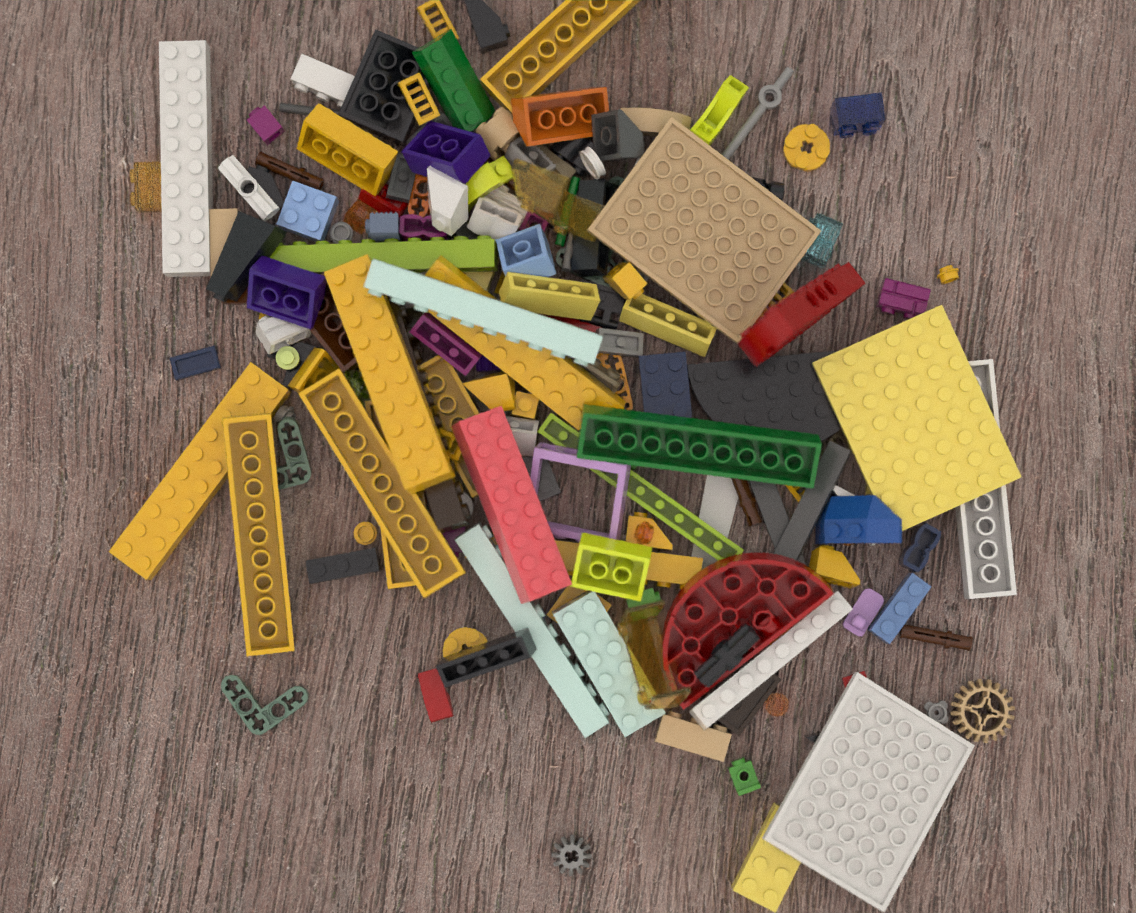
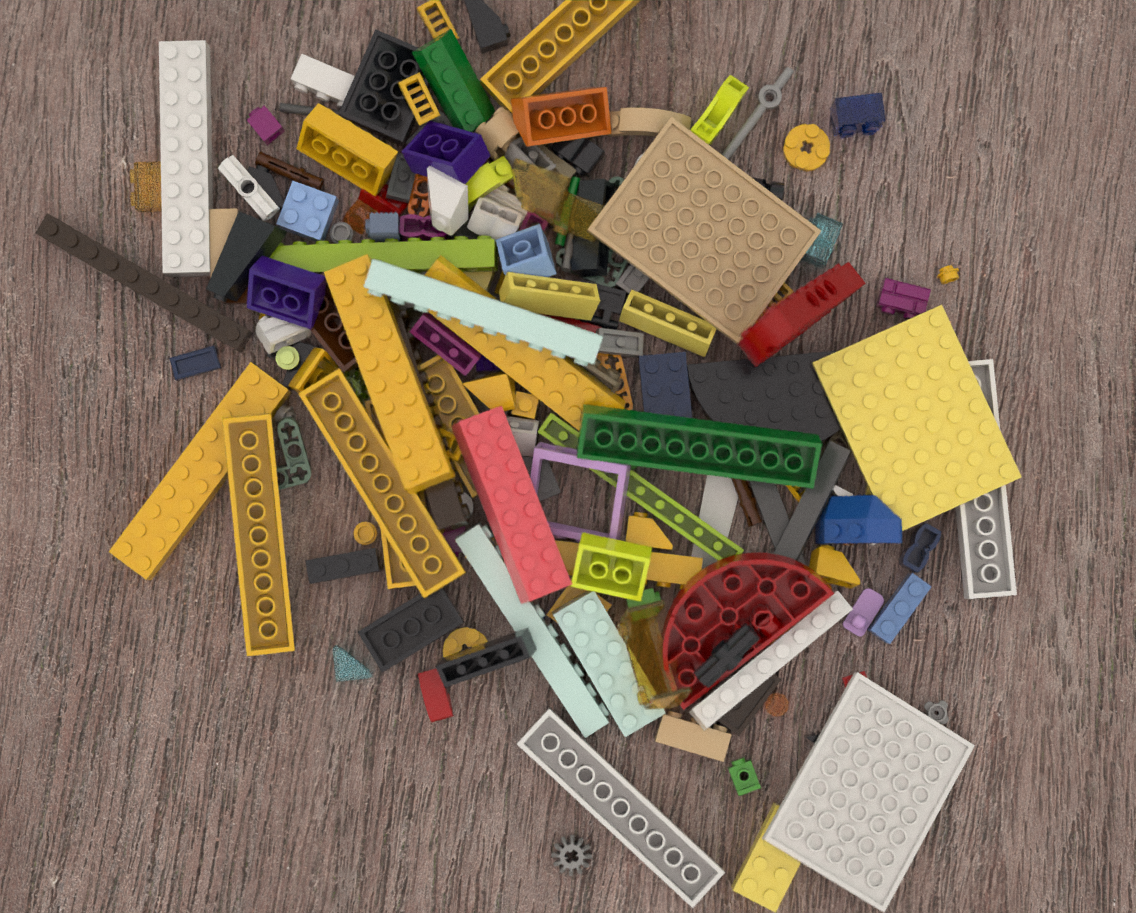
sand green beam [221,675,309,735] -> none
white piece [579,147,606,180] -> none
dark grey slope [591,110,645,162] -> none
yellow slope [602,262,647,300] -> none
clear orange plate [634,521,654,545] -> none
reddish brown pin [899,624,973,651] -> none
tan gear [950,679,1015,743] -> none
none -> dark brown brick [35,213,253,353]
none -> clear light blue slope [333,645,374,682]
none -> black brick [358,587,465,672]
none -> white brick [517,707,725,908]

